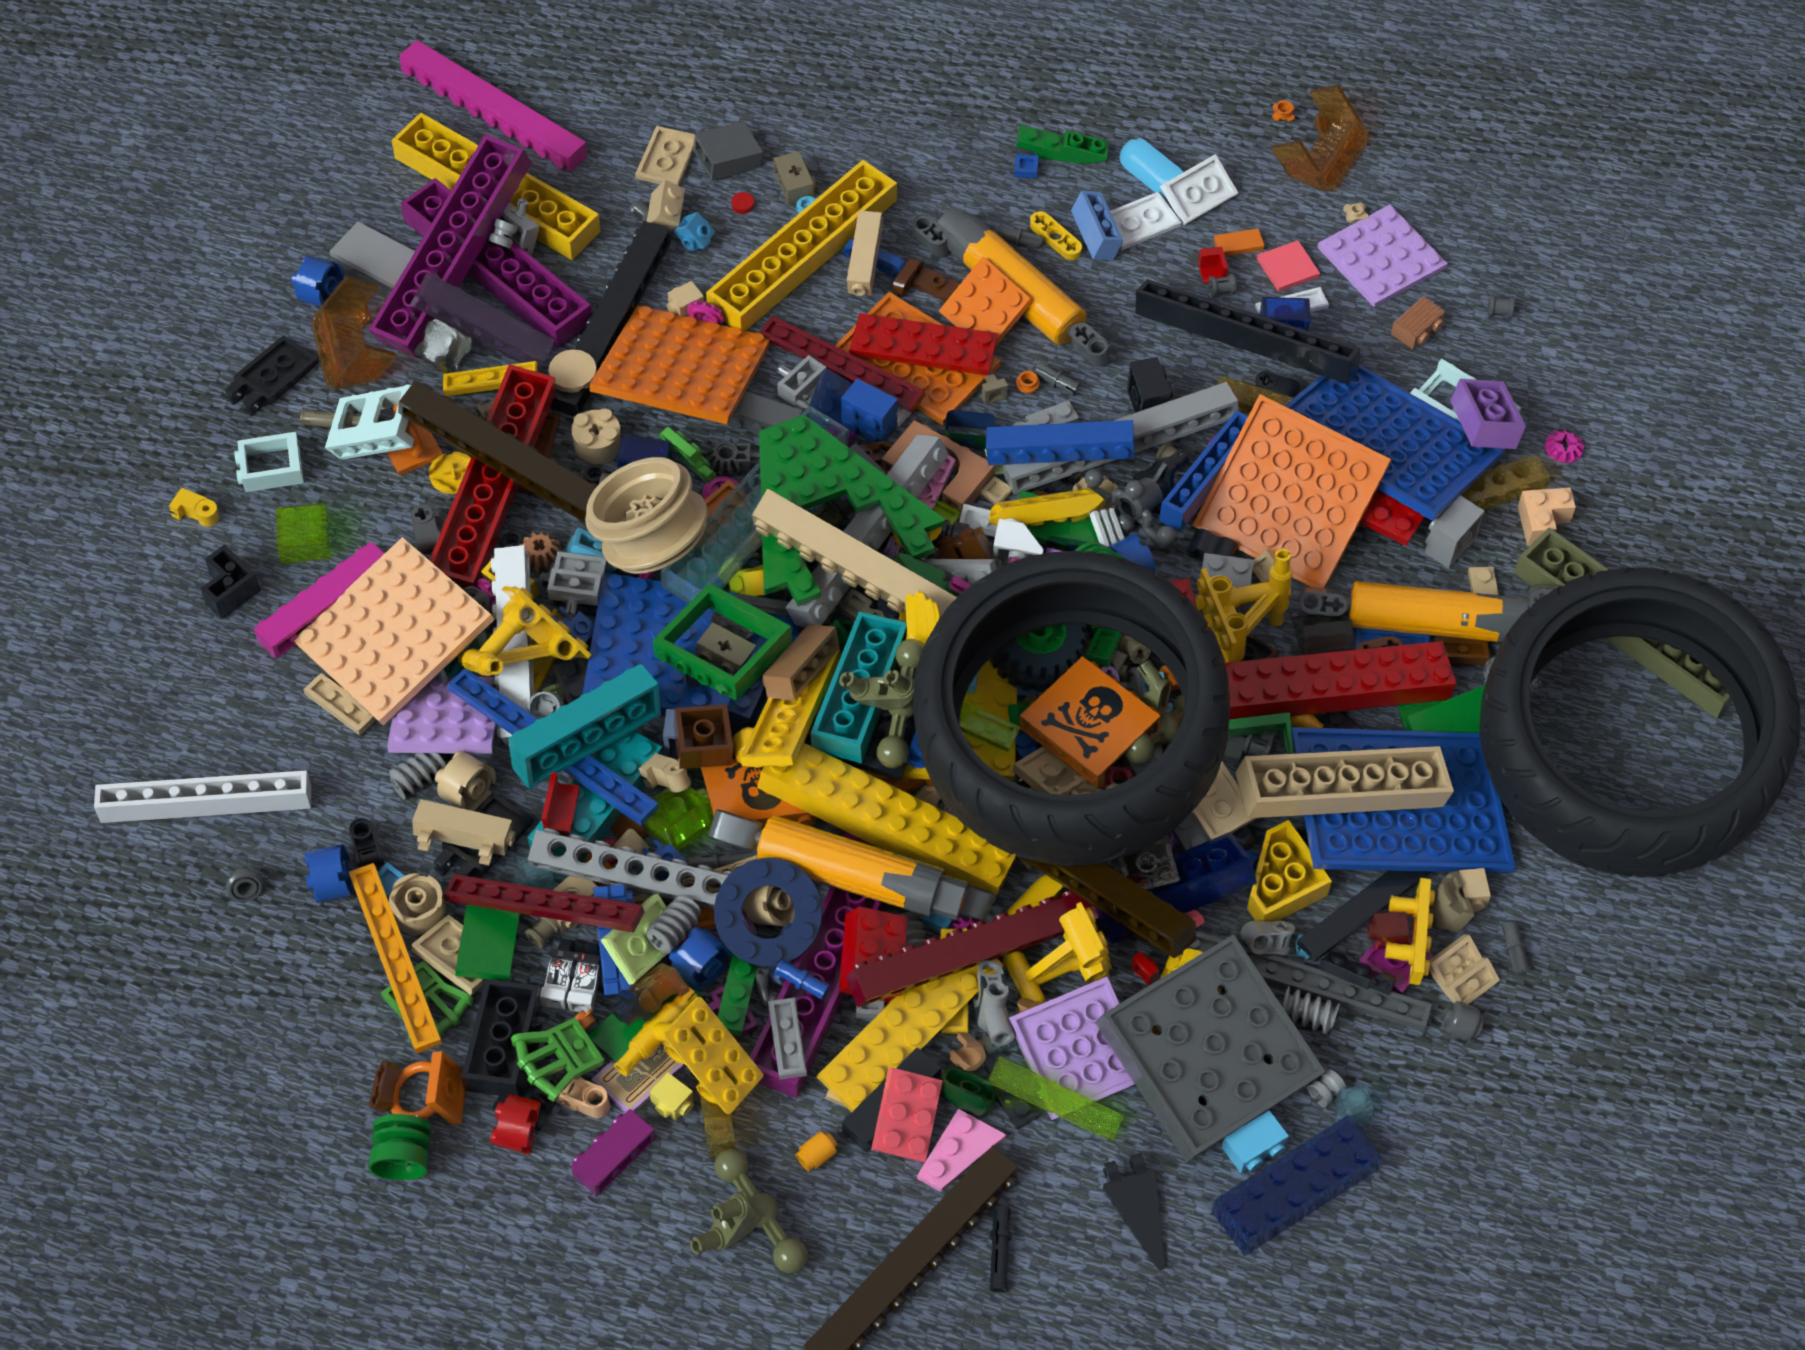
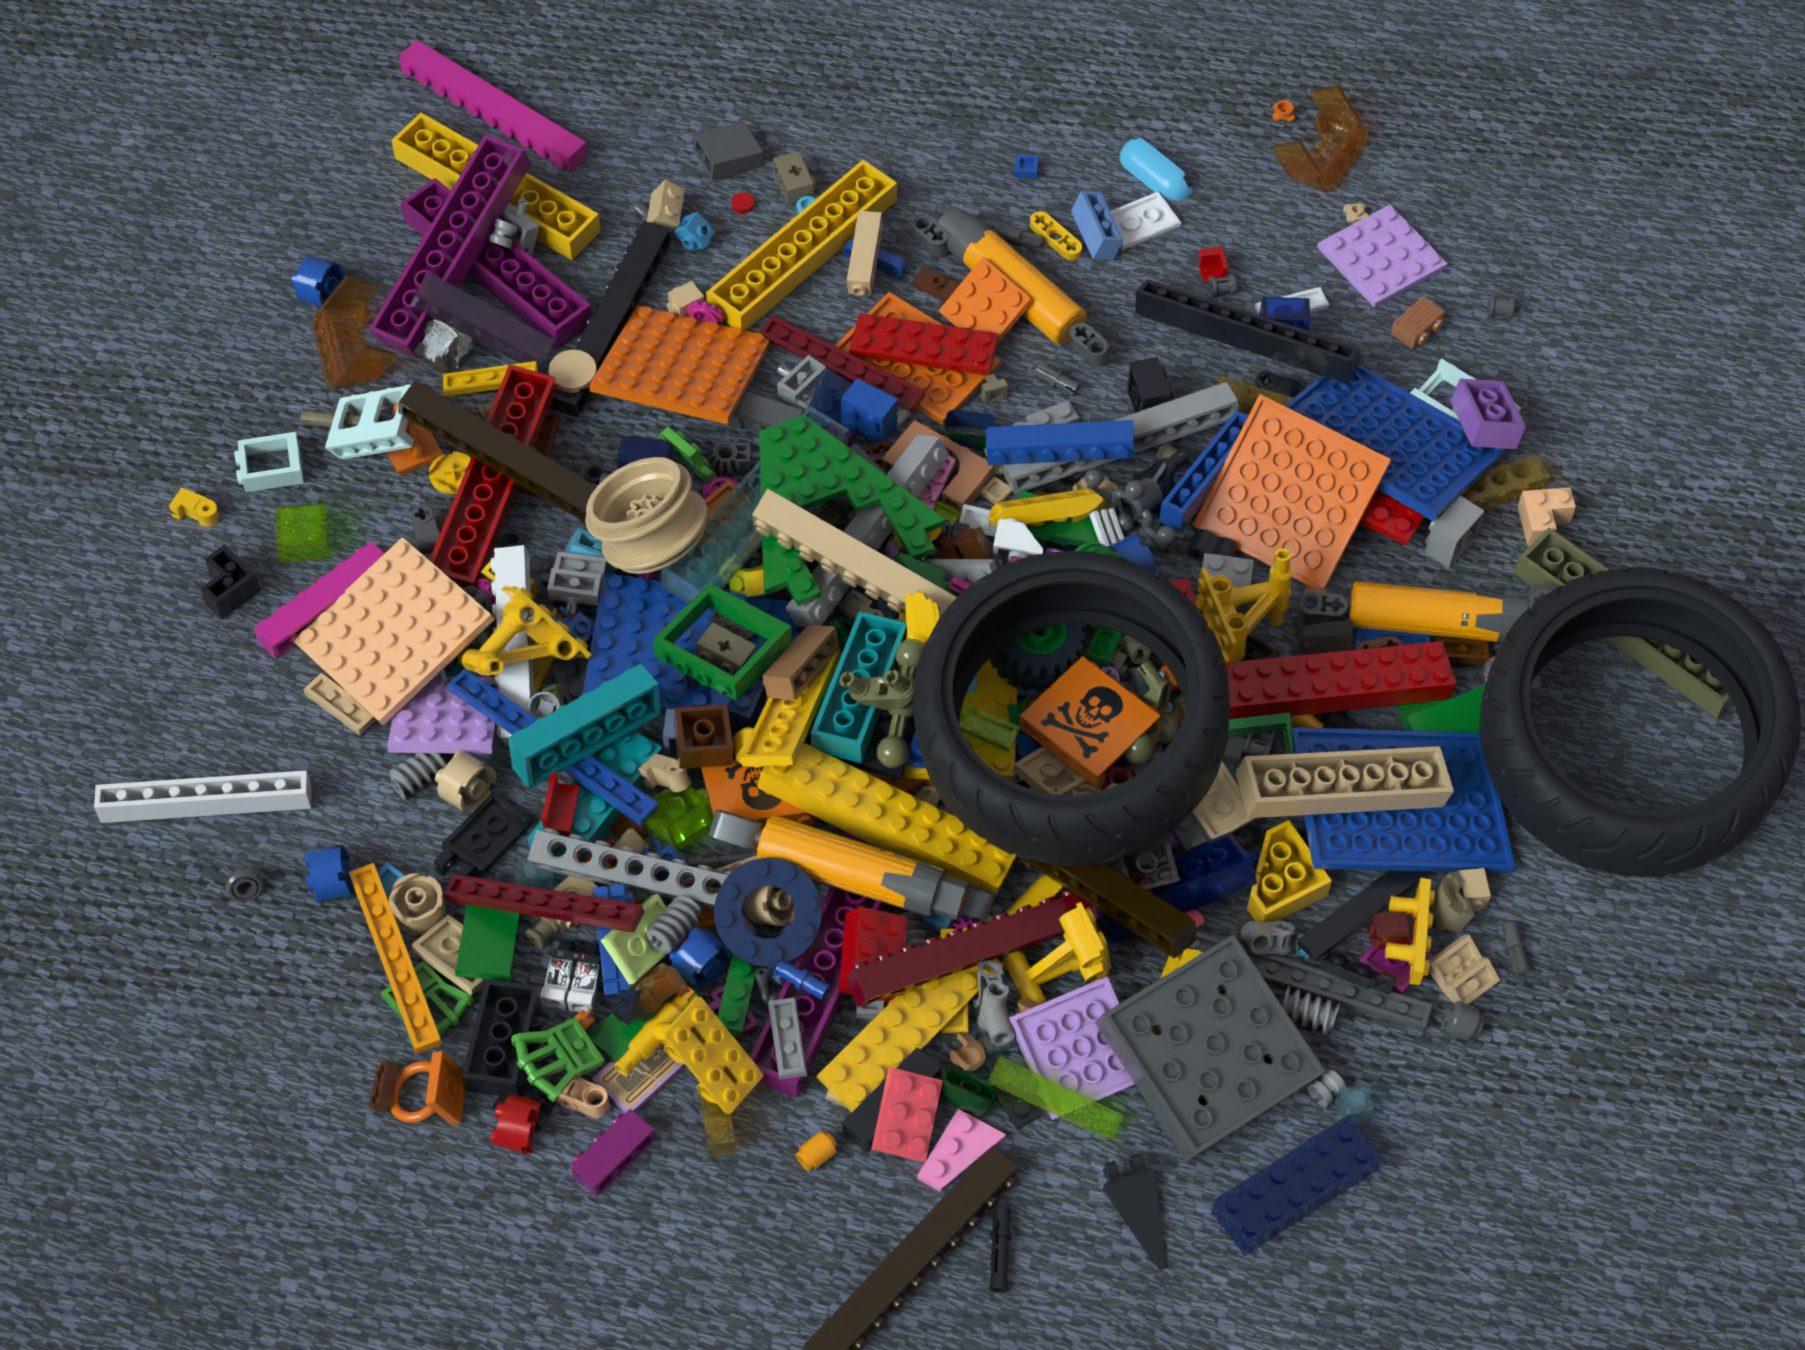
black tile [225,335,319,417] -> none
light grey tile [329,221,415,288] -> none
black piece [349,818,385,868] -> none
green wheel [368,1114,432,1180] -> none
tan brick [412,799,516,866] -> none
nougat gear [520,530,561,573] -> none
tan brick [572,408,622,464] -> none
tan tile [635,126,695,186] -> none
light yellow brick [650,1072,694,1121] -> none
olive connector [690,1148,809,1274] -> none
dark grey axle [735,593,790,617] -> none
reddish brown beam [892,257,924,297] -> none
green slope [1016,124,1109,164] -> none
orange plate [1016,371,1040,394] -> none
red plate [1131,951,1159,986] -> none
white tile [1160,154,1238,225] -> none
orange tile [1214,228,1264,256] -> none
medium azure brick [1222,1110,1289,1173] -> none
tan plate [1253,548,1275,583] -> none
coral tile [1257,241,1320,292] -> none
tan plate [1468,567,1498,595] -> none
dark pink gear [1545,429,1585,463] -> none

